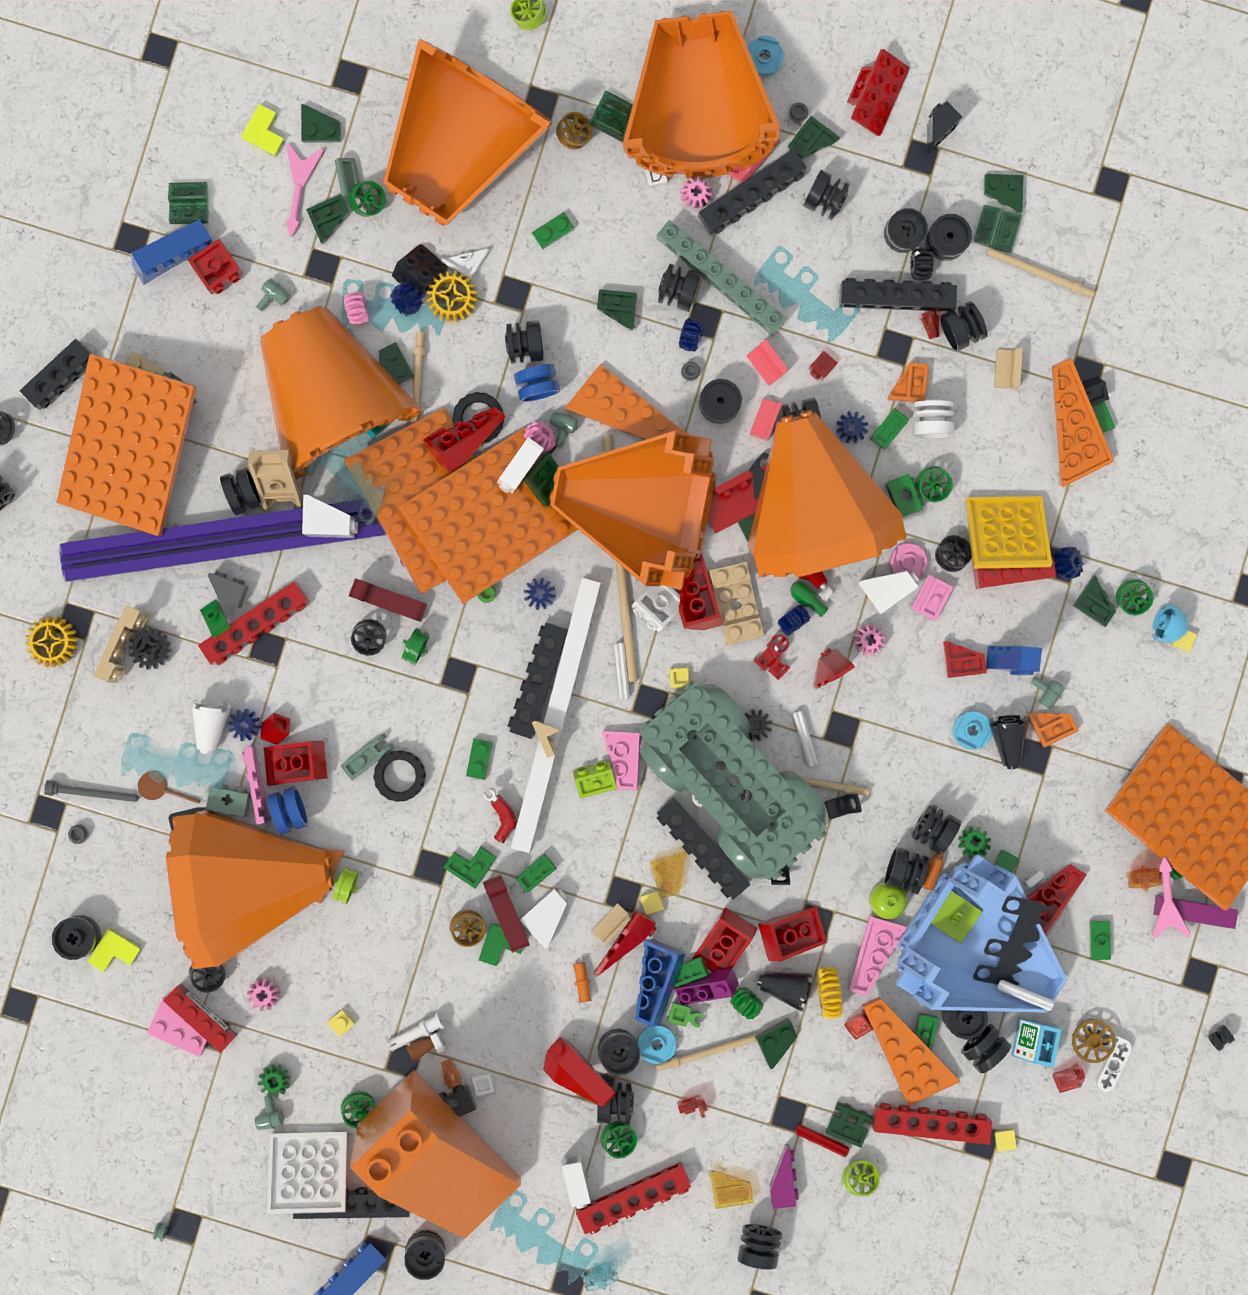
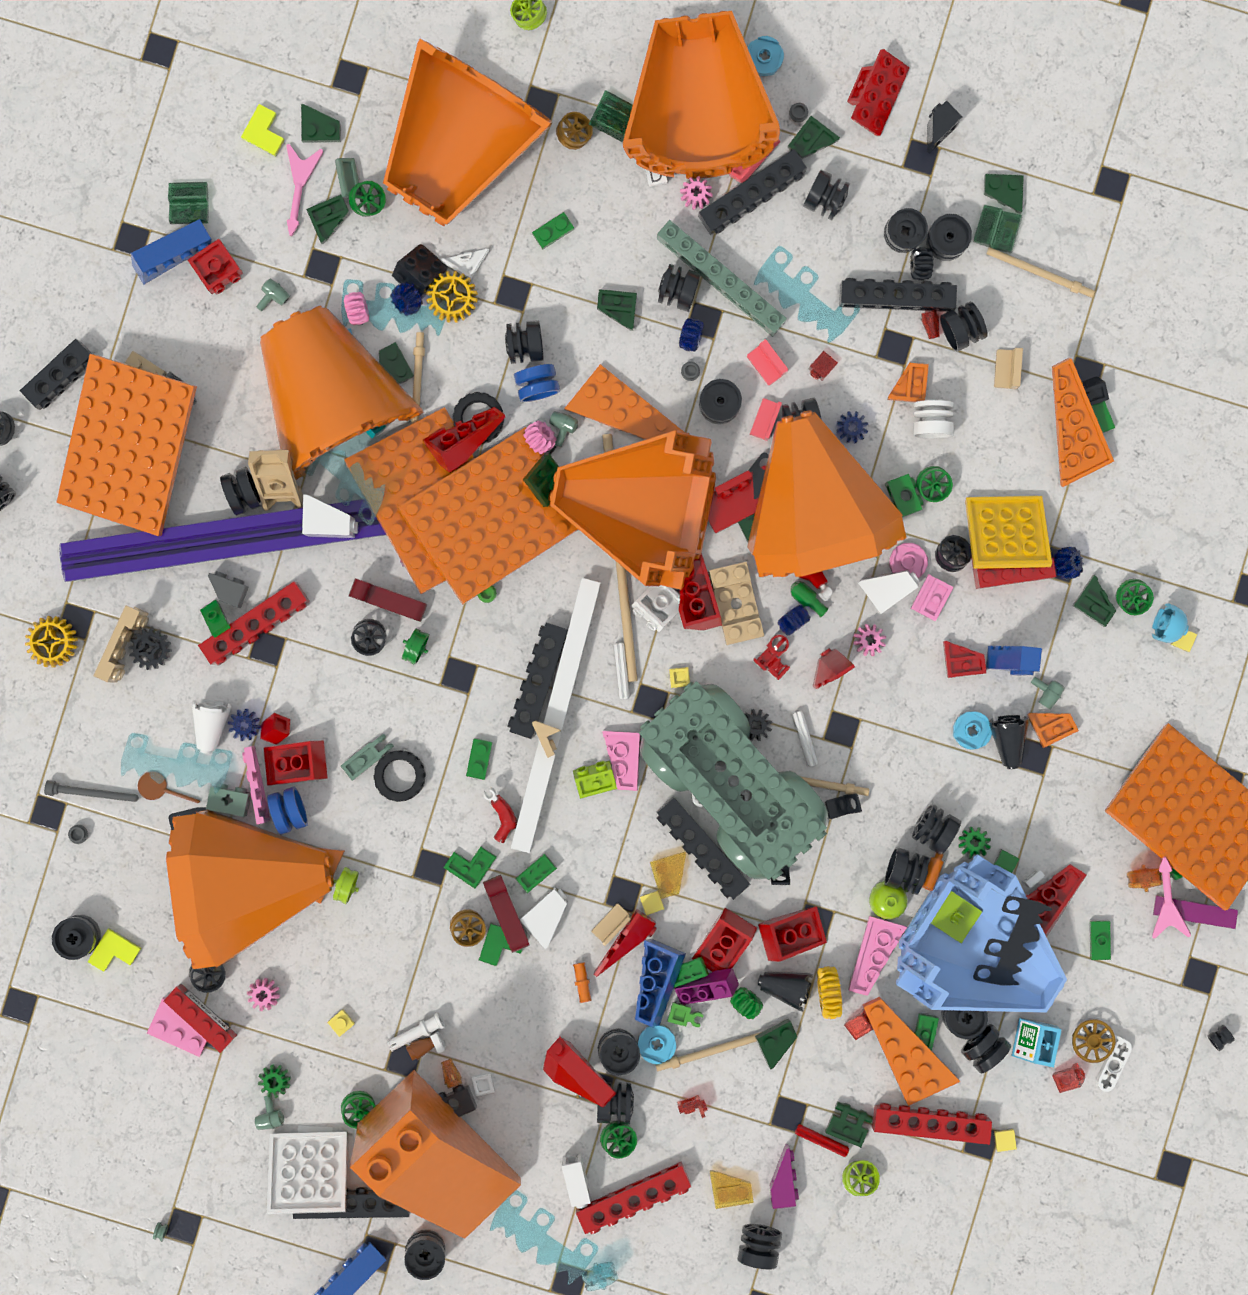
white slope [497,437,544,494] -> none
clear blue gear [523,578,556,610] -> none
green plate [870,408,909,450] -> none
white axle [997,980,1055,1011] -> none

